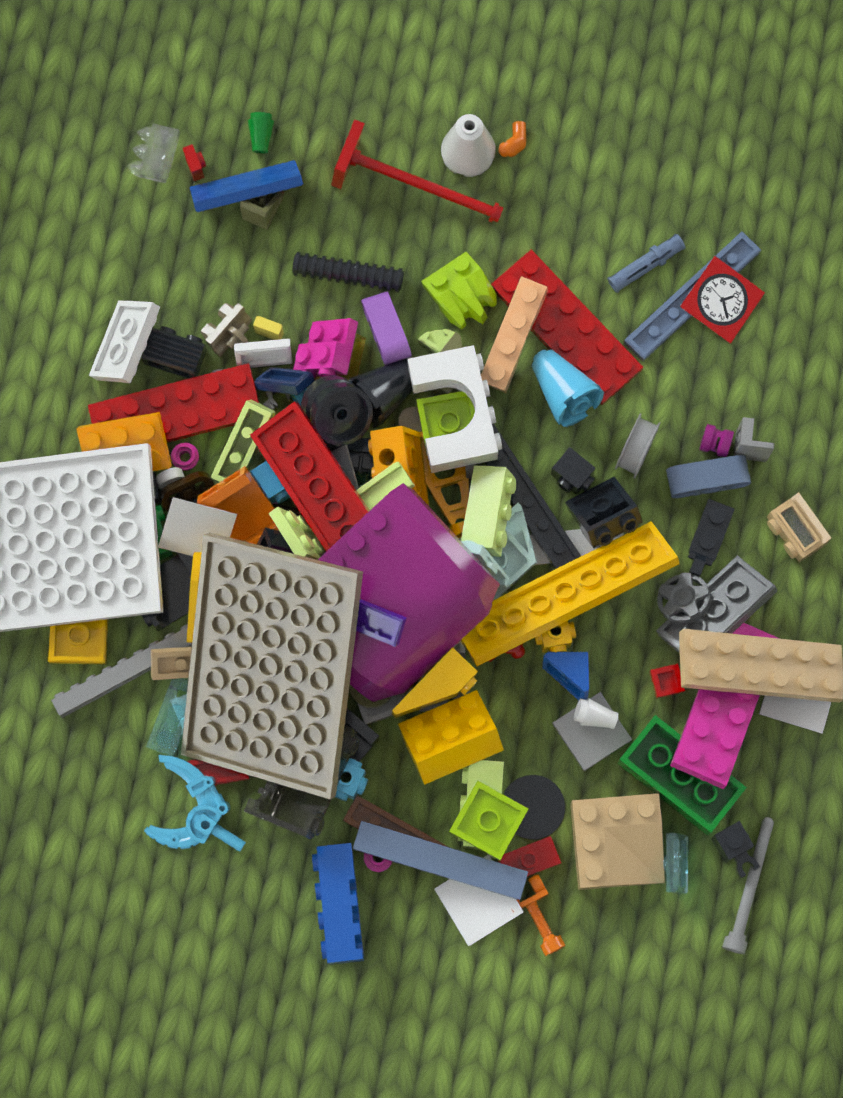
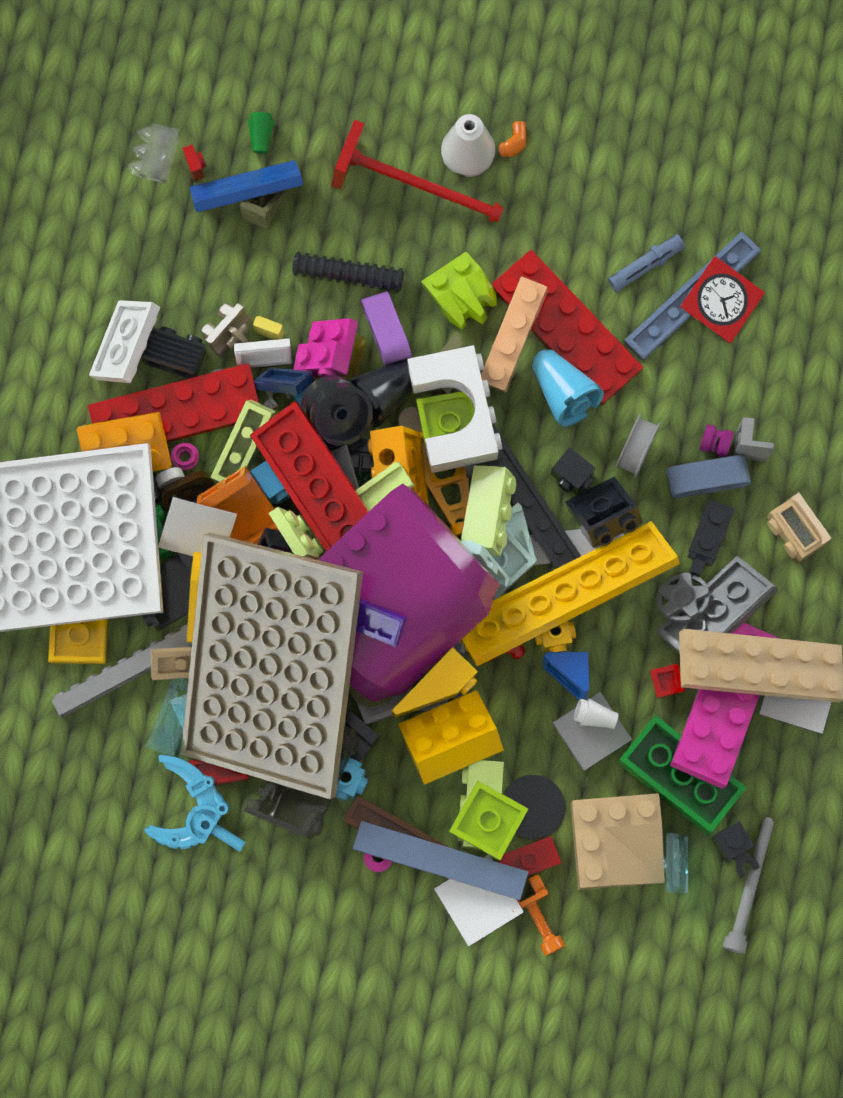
blue wedge [312,843,364,965] -> none
yellowish green tile [418,329,455,353] -> none

